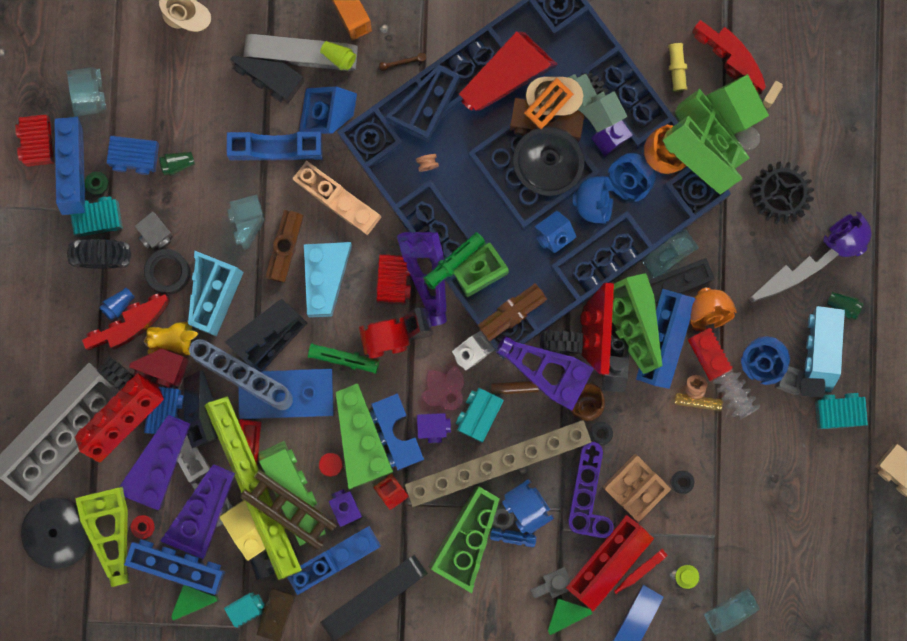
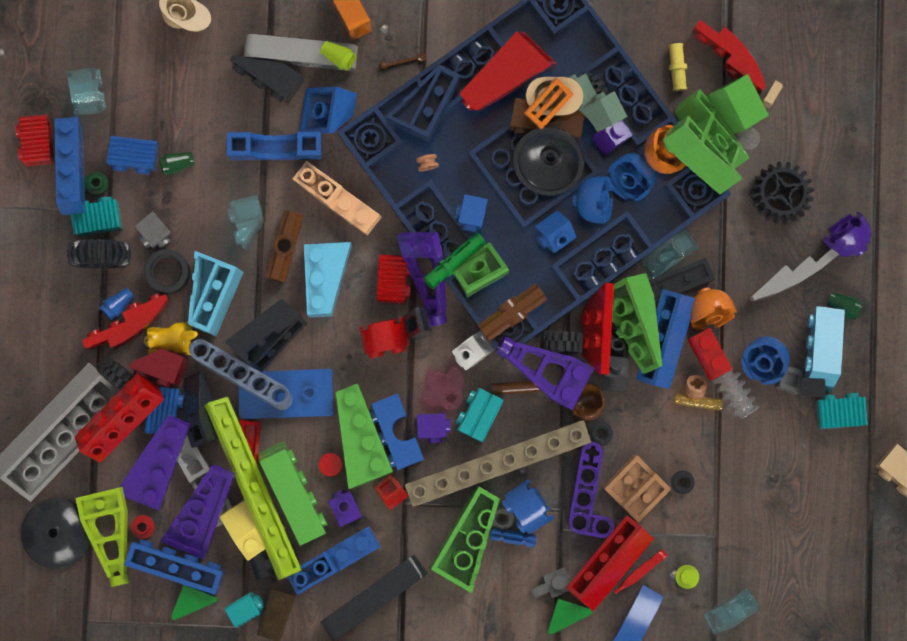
dark brown bar [240,470,337,550] -> none
green pin [308,343,380,374] -> none
none -> blue brick [455,194,488,233]

